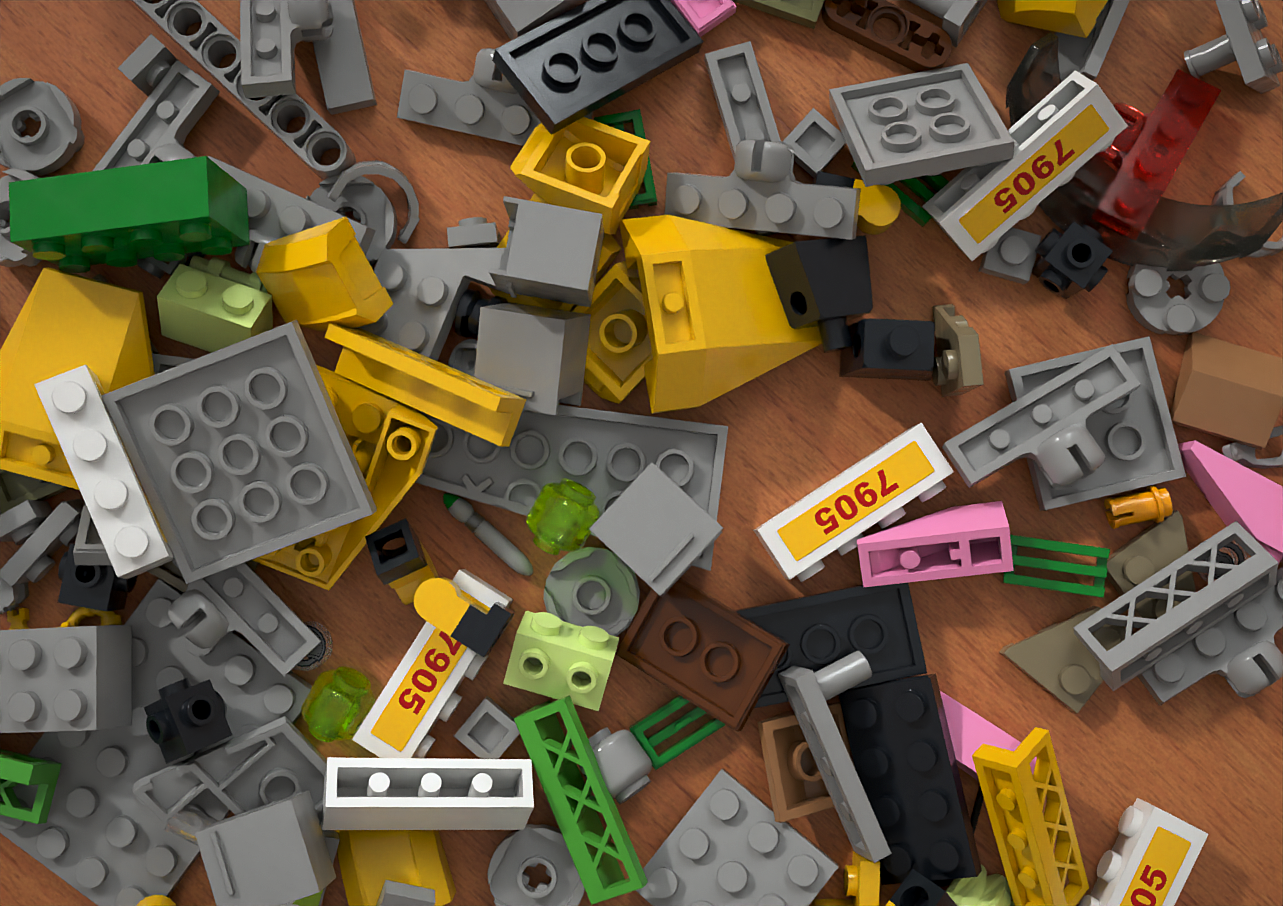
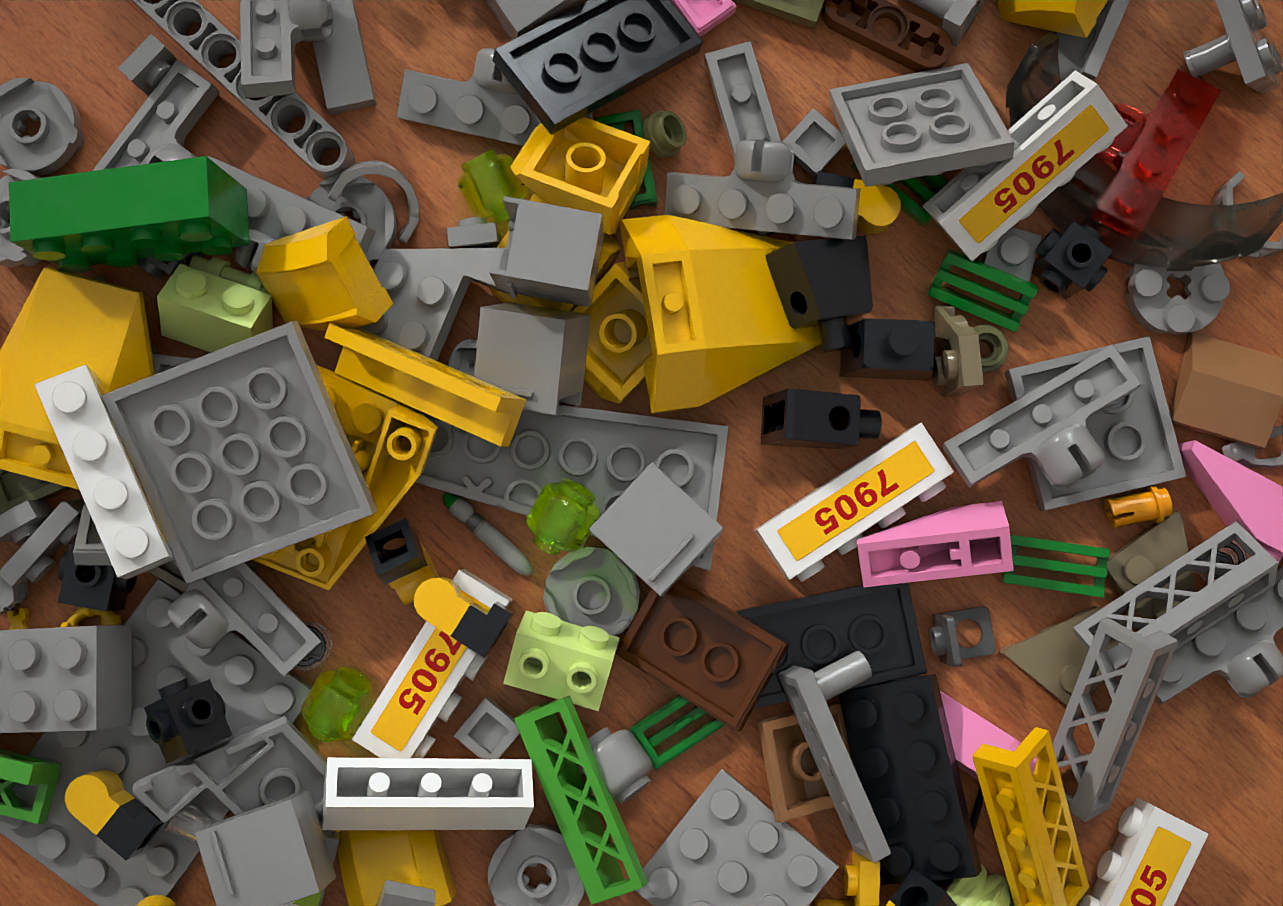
black wheel [455,289,508,338] -> none
none -> leg [65,769,164,861]
none -> clear neon green head [456,148,528,224]
none -> olive plate [643,111,687,159]
none -> black torso [761,388,882,449]
none -> green tile [928,248,1038,332]
none -> dark grey bracket [929,606,996,667]
none -> olive plate [973,325,1008,373]
none -> light grey fence [1046,618,1178,822]

